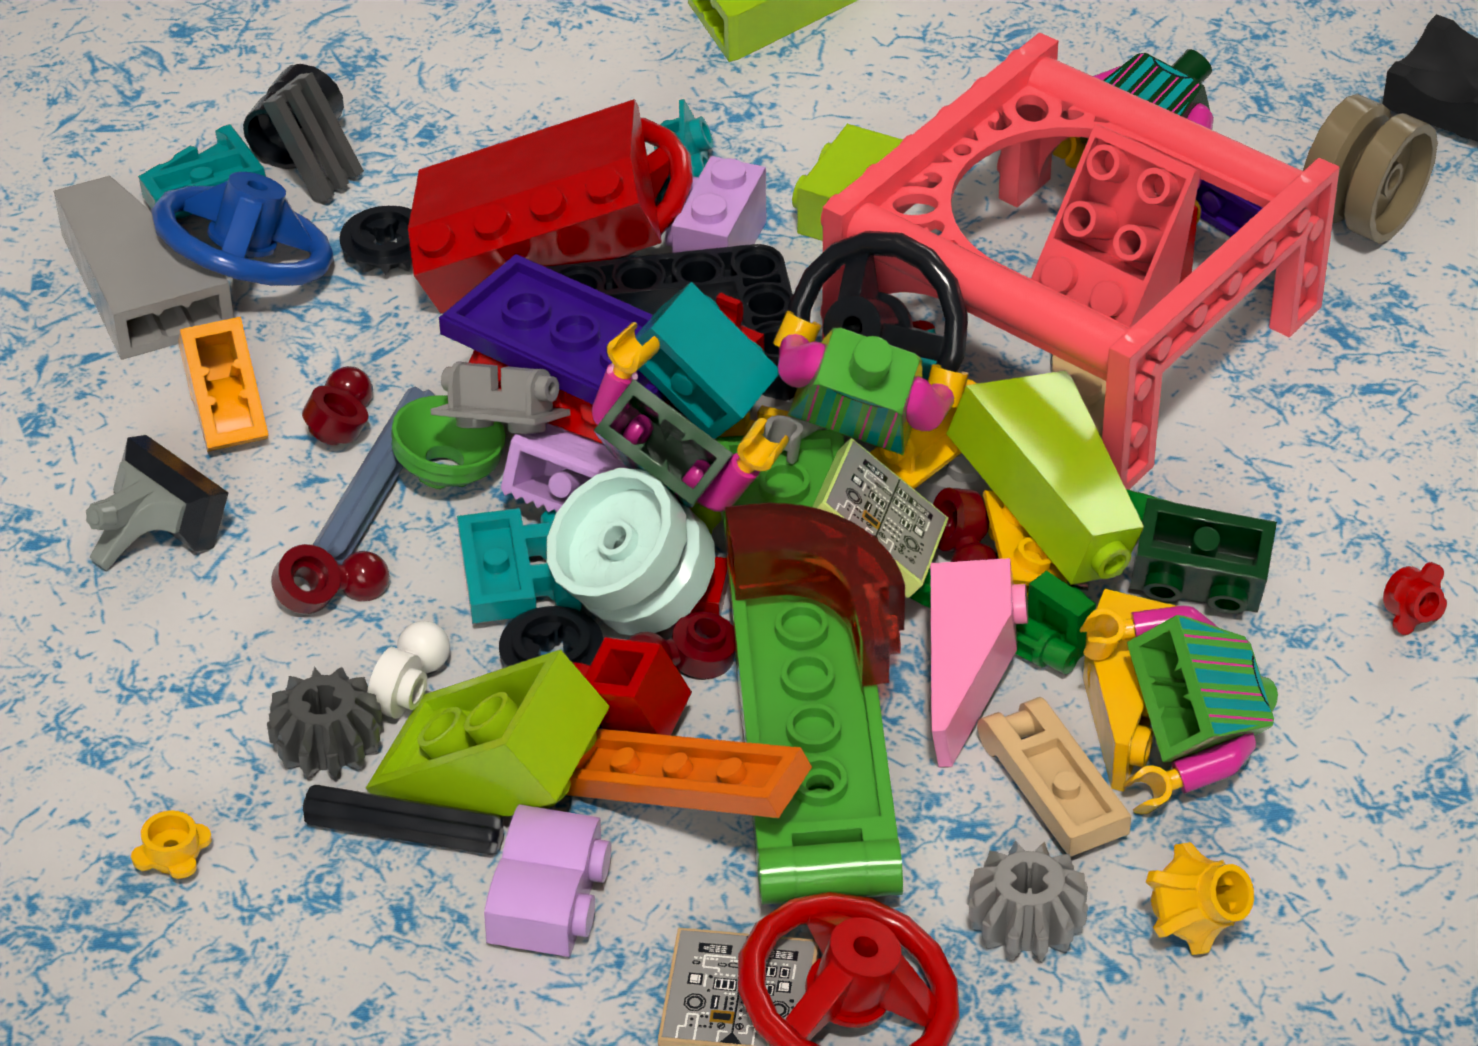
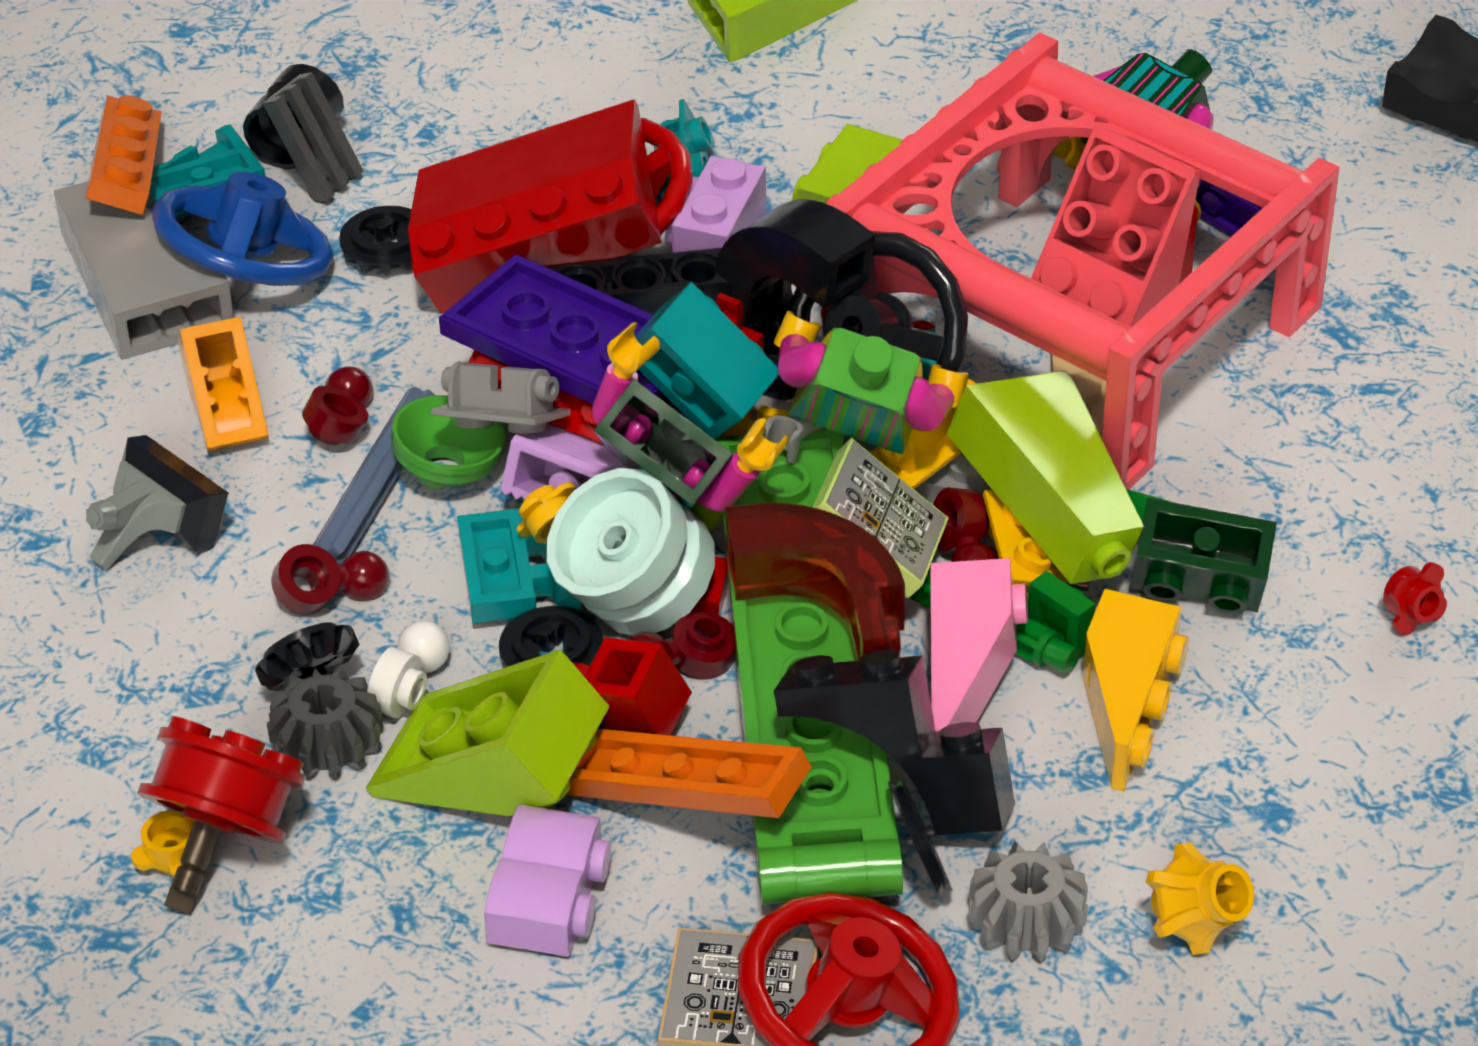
black axle [303,785,504,855] -> none
tan plate [977,697,1131,857] -> none
torso [1079,606,1278,815] -> none
dark tan wheel [1303,94,1438,244] -> none
none -> orange plate [85,95,162,215]
none -> red wheel [137,716,306,914]
none -> black gear [255,622,360,691]
none -> yellow plate [516,482,576,544]
none -> black arch [715,199,875,333]
none -> black arch [773,650,1015,835]
none -> black wheel [888,776,953,897]

